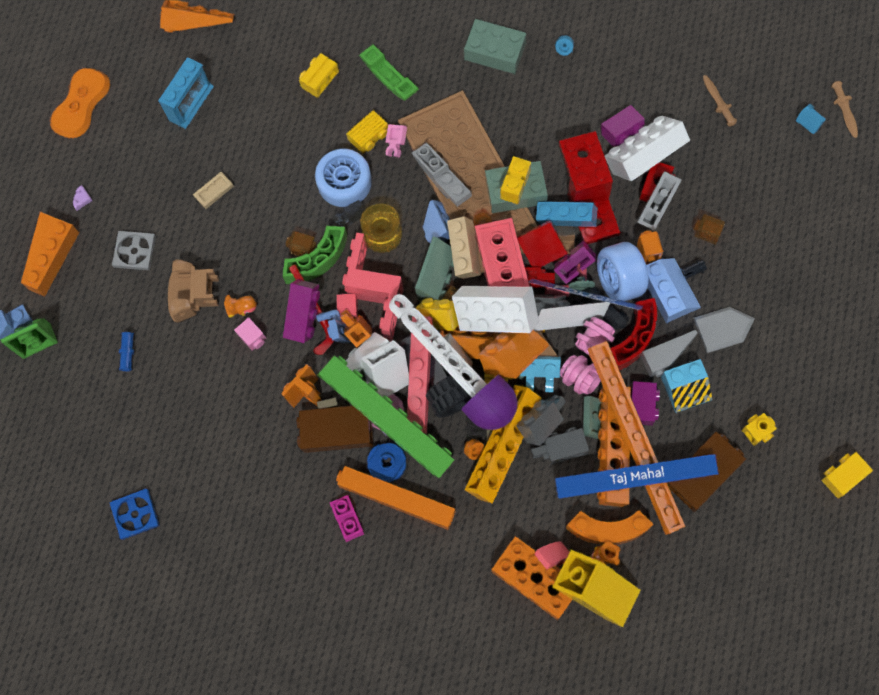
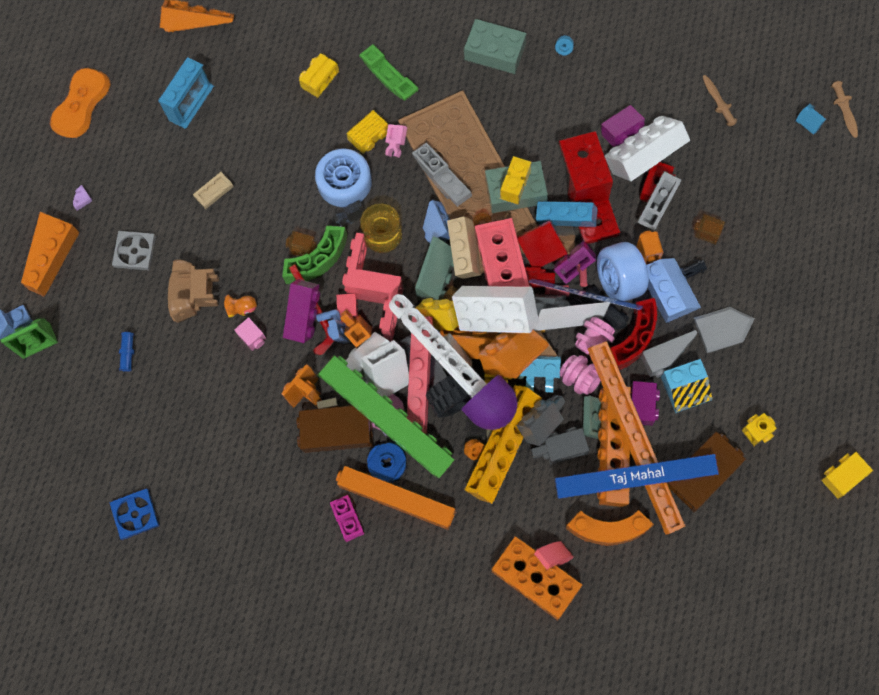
yellow slope [553,550,641,627] -> none
sand green piece [568,277,595,291] -> none
orange animal [590,541,620,565] -> none

